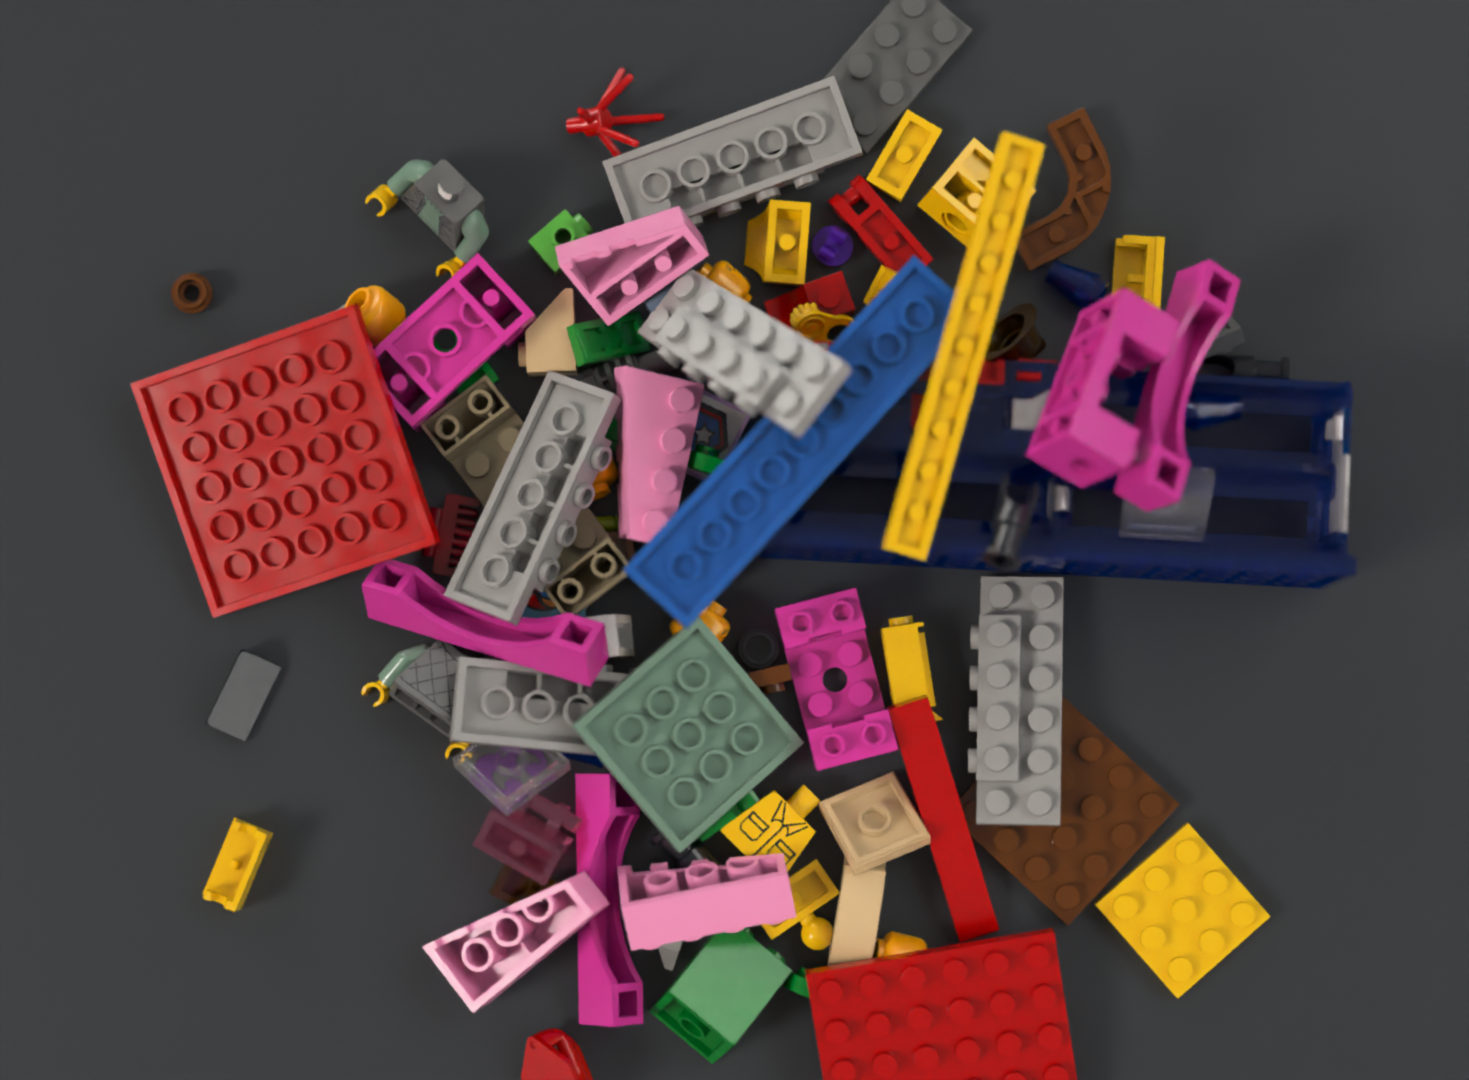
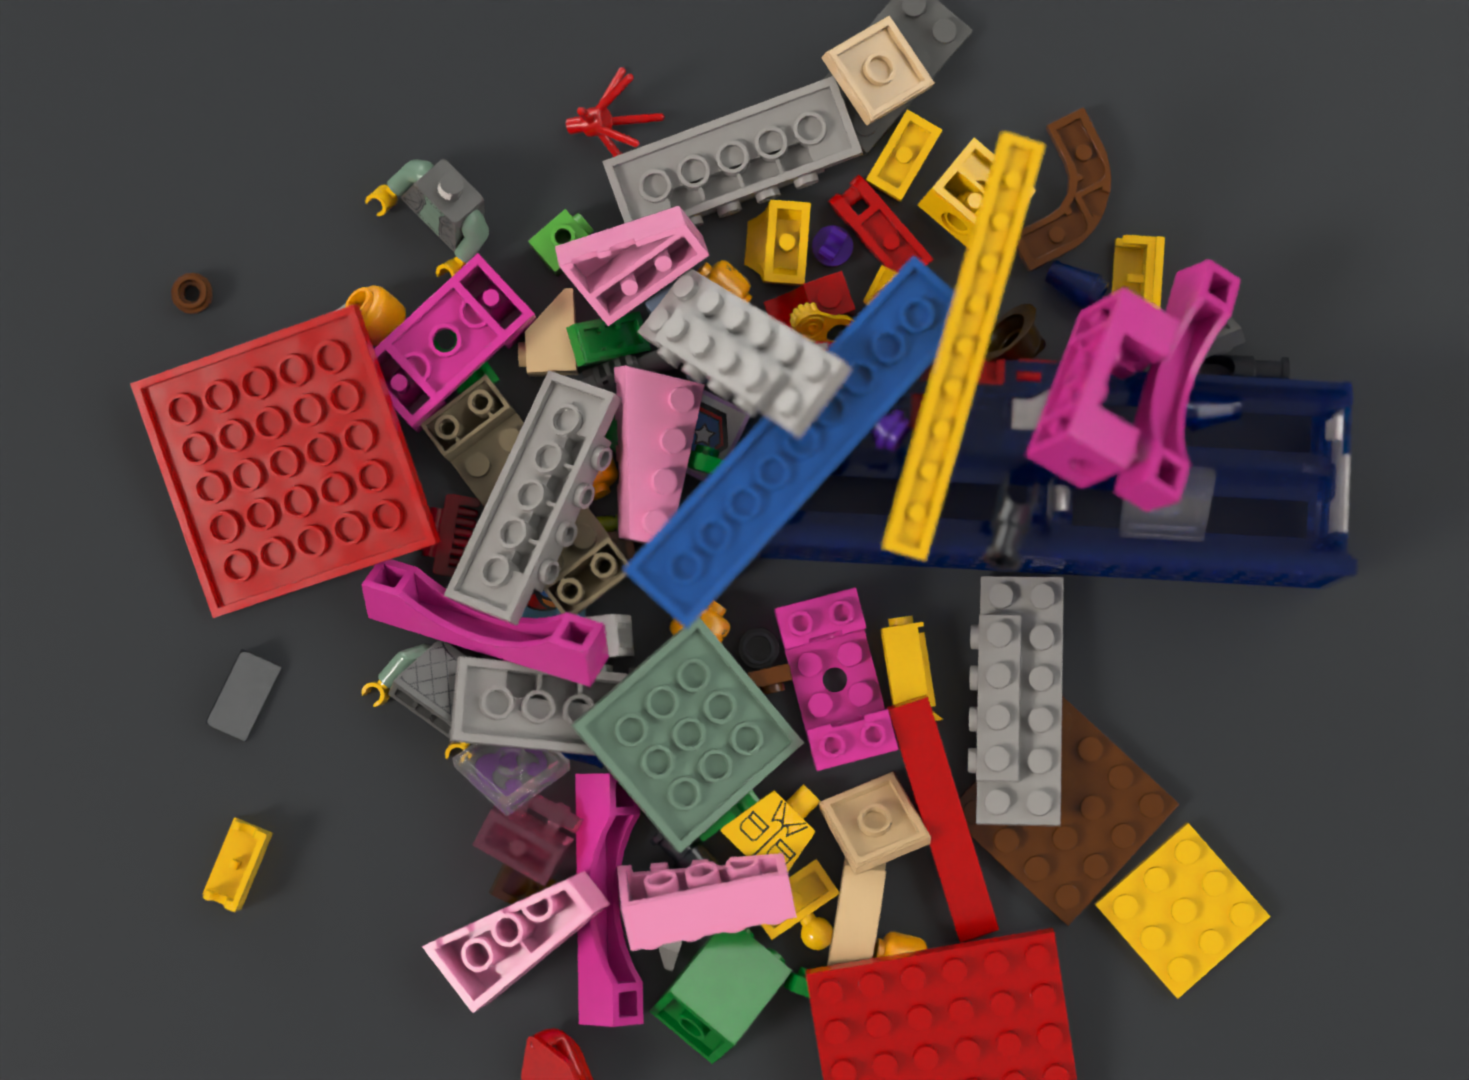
none -> tan plate [821,15,935,126]
none -> dark purple plate [874,410,912,452]

